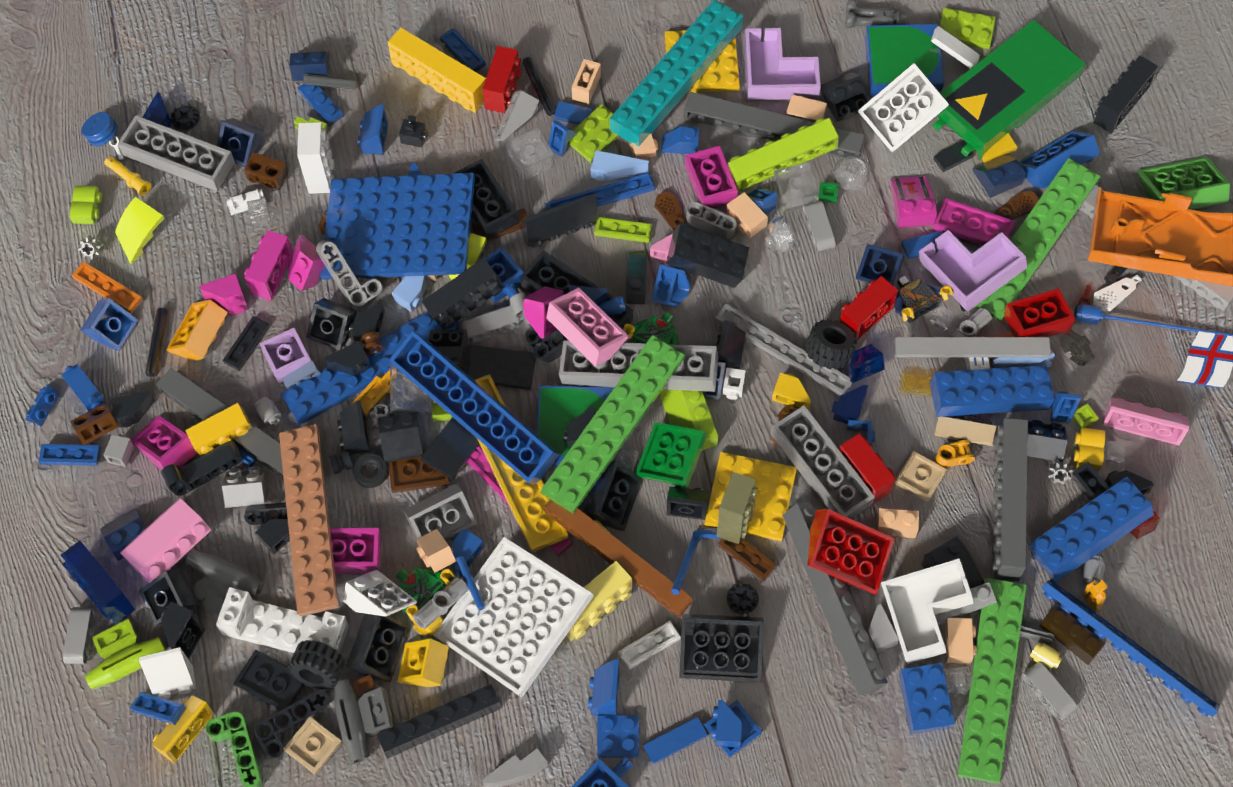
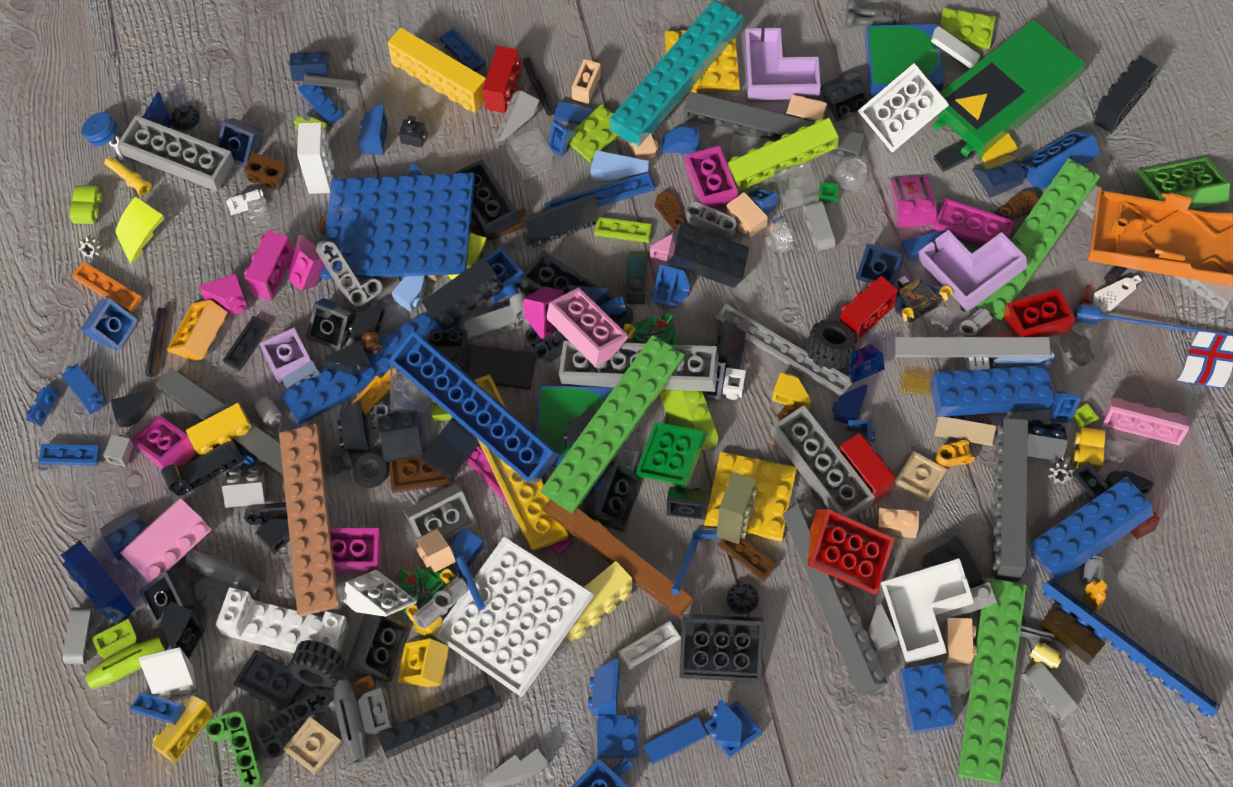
reddish brown brick [70,403,118,446] -> none

